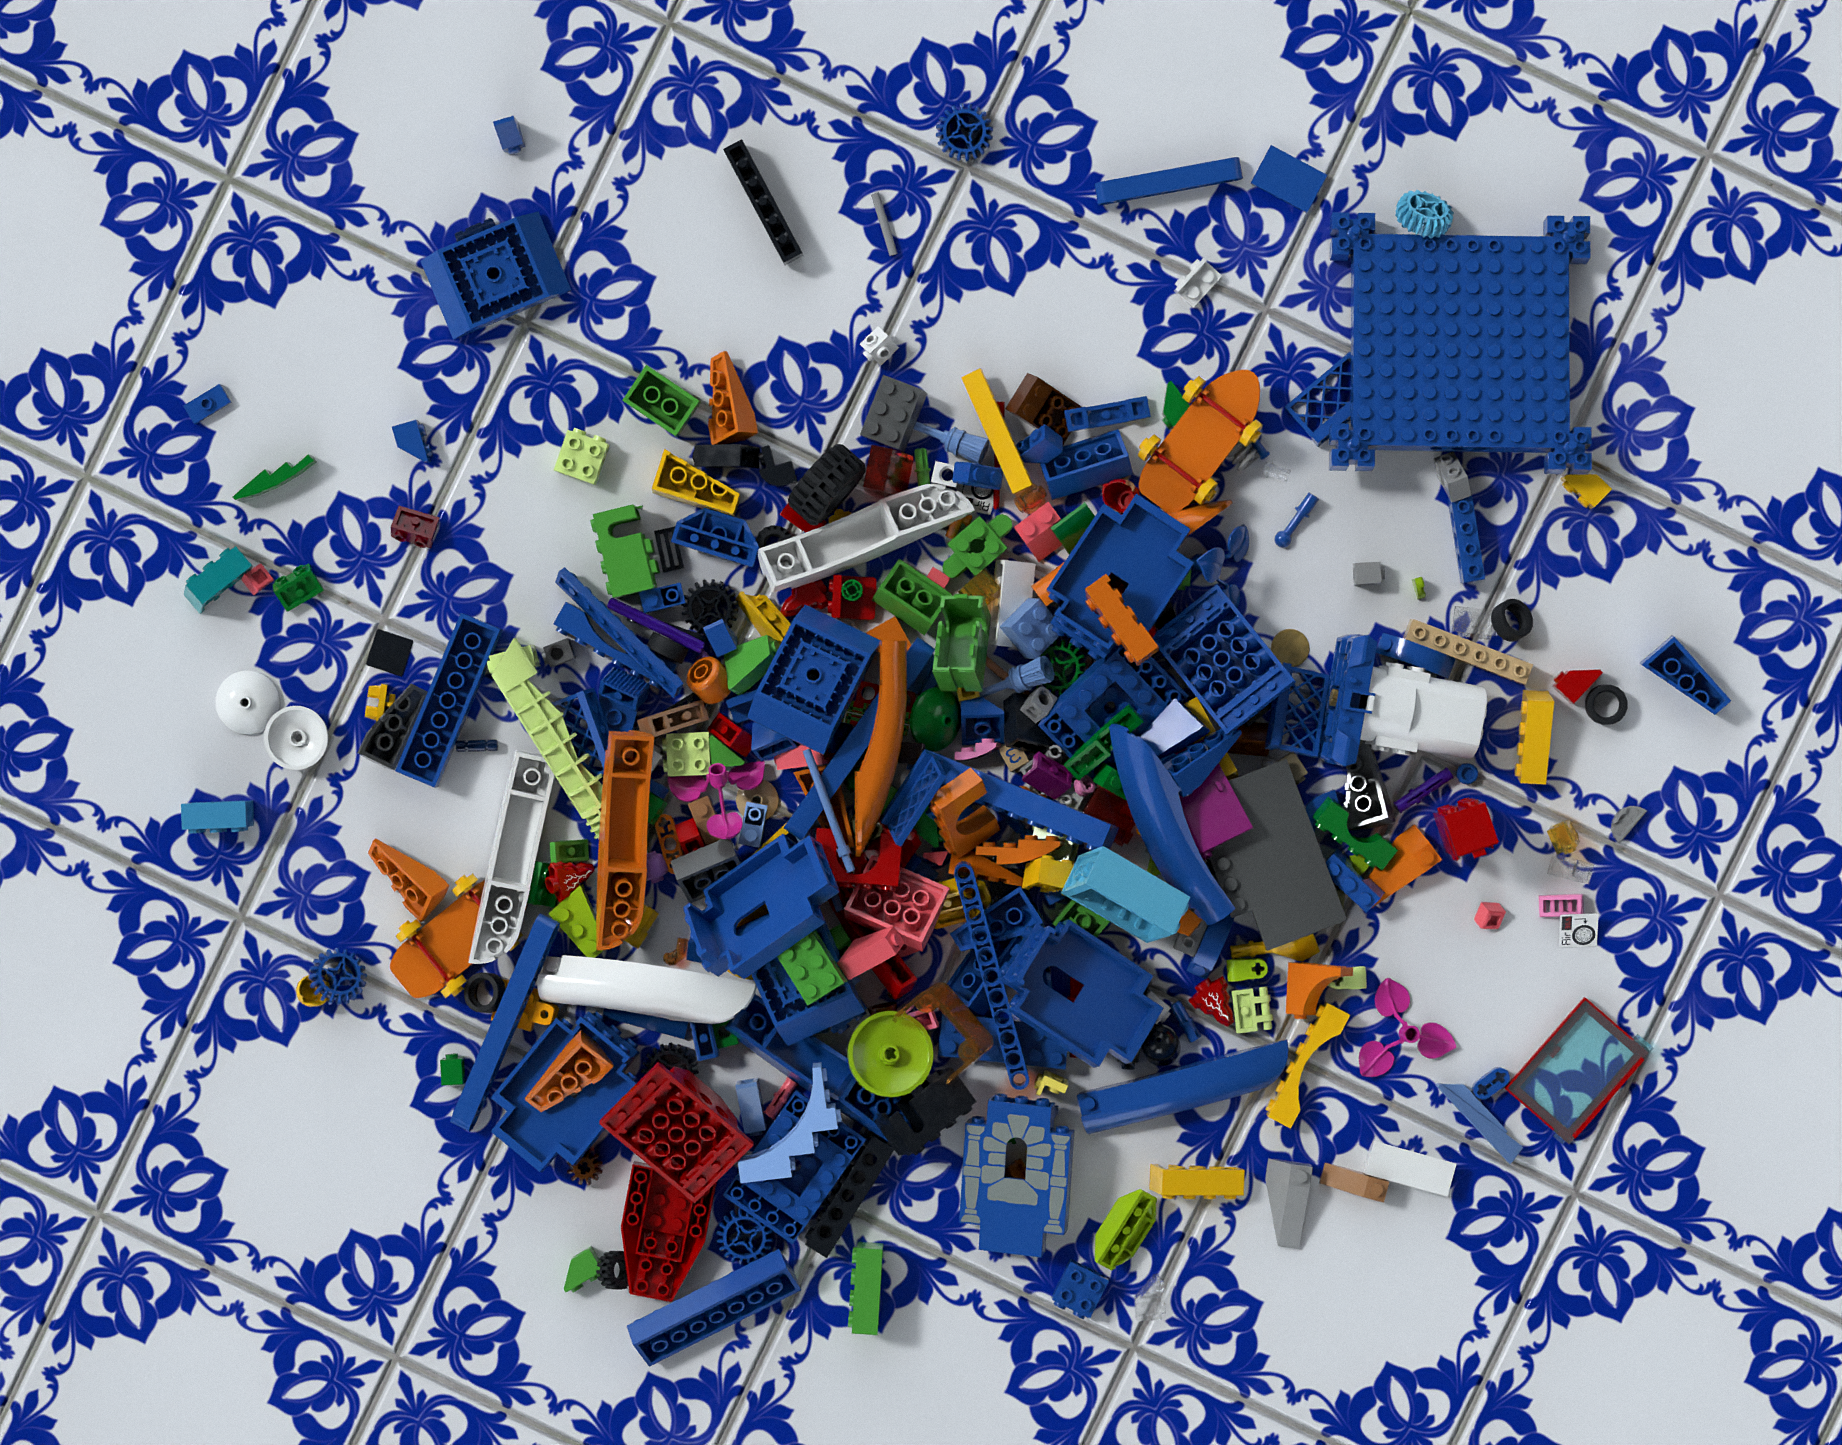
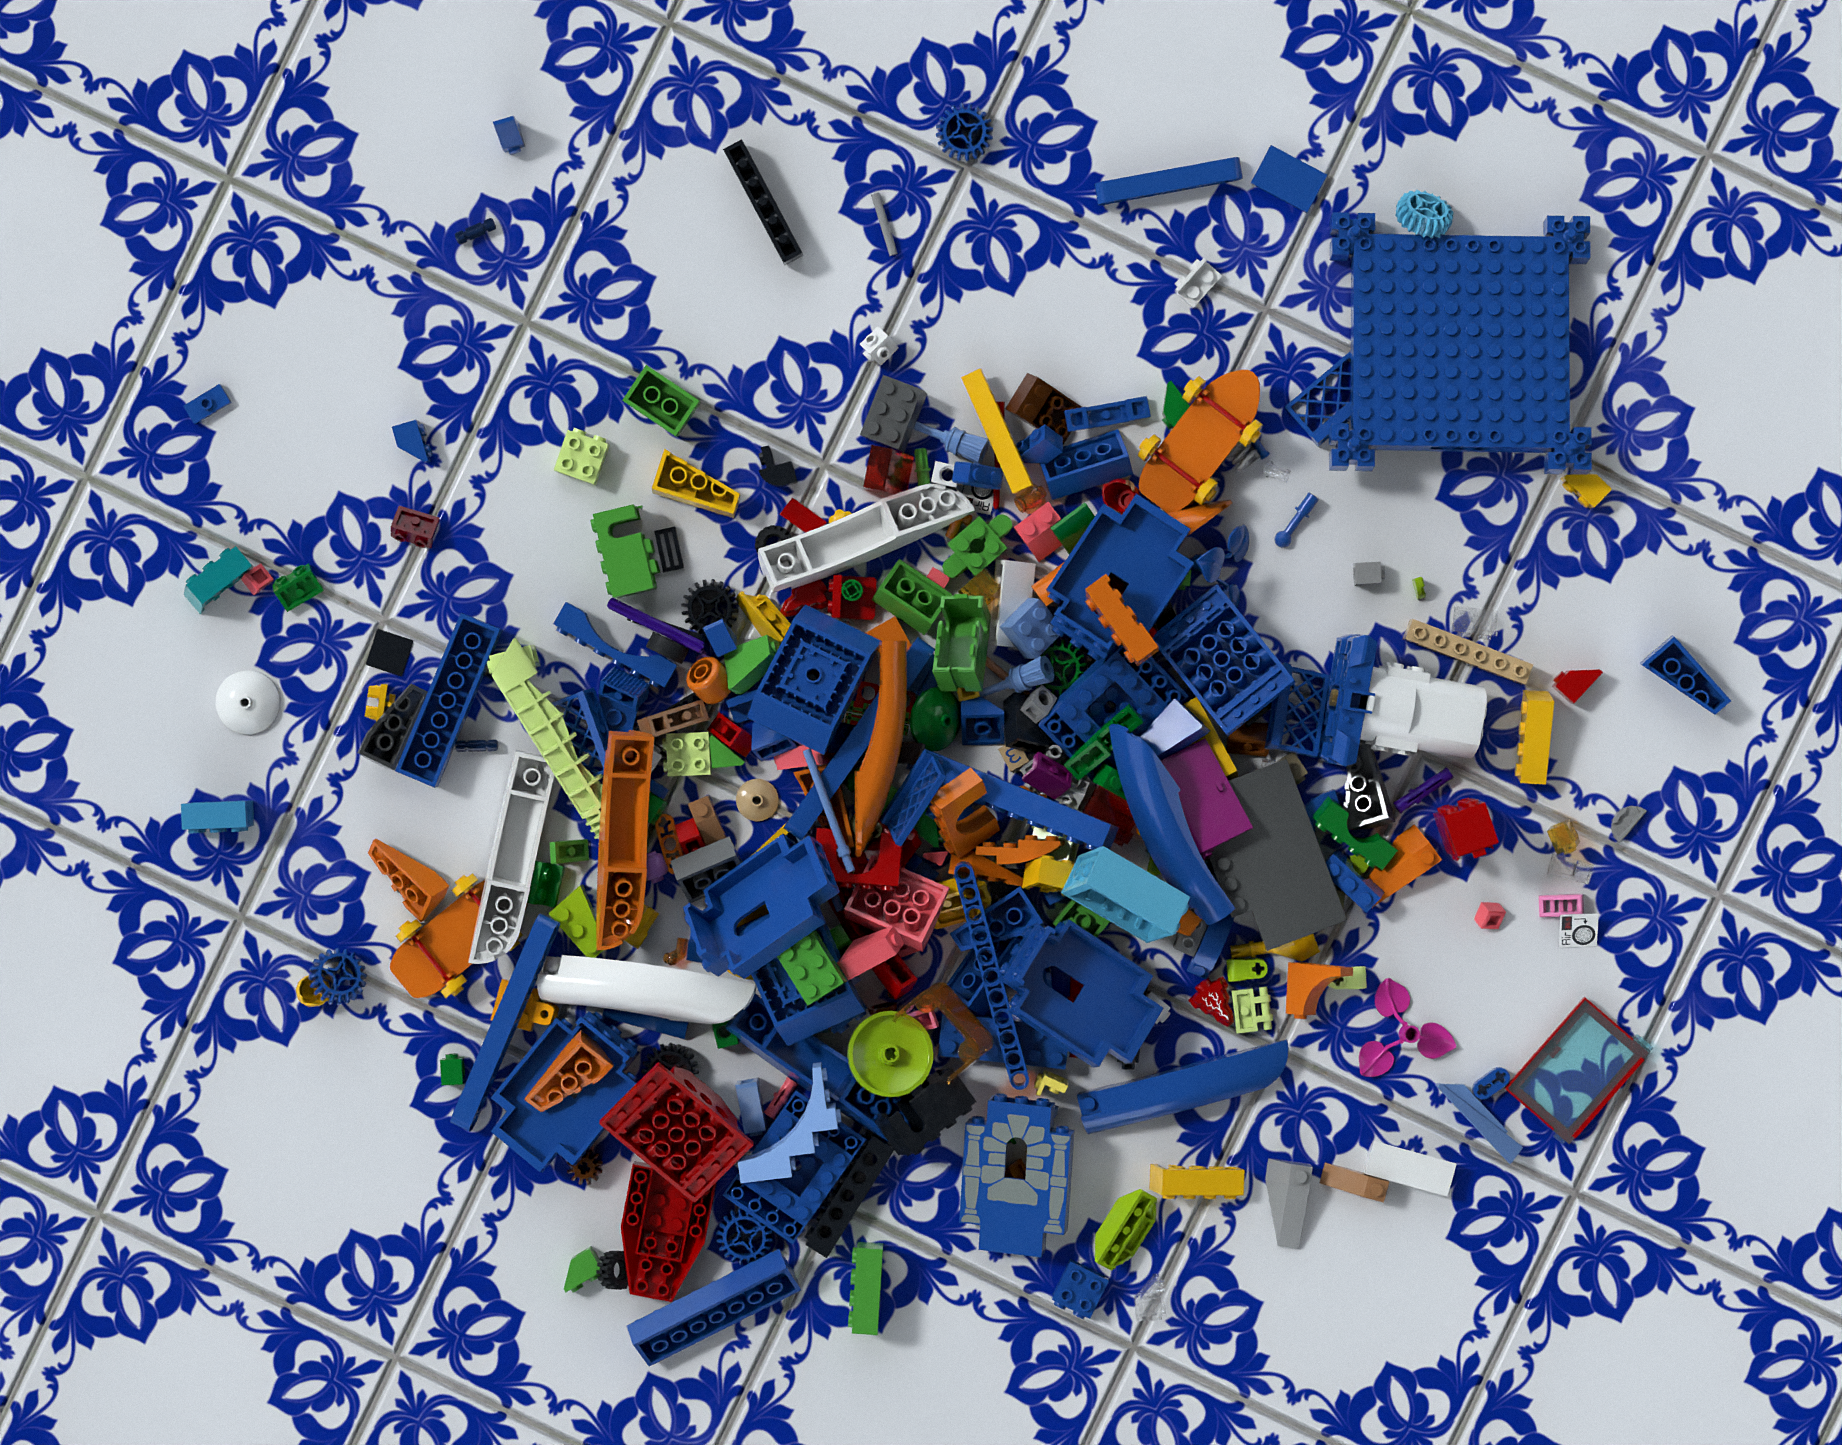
green slope [233,454,317,501] -> none
white dish [264,706,328,770] -> none
blue slope [420,212,572,340] -> none
black tyre [464,972,506,1013] -> none
flat silver brick [541,638,576,667] -> none
red rock [545,861,594,903] -> none
blue plate [555,567,684,698] -> none
blue slope [639,582,686,614] -> none
dark pink plant [668,761,765,839] -> none
blue wedge [671,508,759,567] -> none
blue brick [690,1022,720,1061] -> none
black slope [693,444,760,469] -> none
orange wedge [708,351,758,445] -> none
light blue slope [738,802,768,848] -> none
black tyre [788,444,866,525] -> none
bright pink slope [955,739,1001,761] -> none
blue axle [998,810,1033,839] -> none
bright pink bush [1073,775,1095,797] -> none
black helmet [1141,1024,1181,1066] -> none
blue wedge [1160,728,1242,797] -> none
blue axle [1171,1001,1201,1043] -> none
yellow arch [1265,1001,1350,1129] -> none
pearl gold sticker [1271,629,1309,667] -> none
blue arch [1376,633,1456,679] -> none
light grey brick [1434,451,1472,503] -> none
blue brick [1447,496,1485,583] -> none
blue tile [1456,763,1478,784] -> none
black tyre [1491,599,1533,642] -> none
black tyre [1585,685,1628,725] -> none

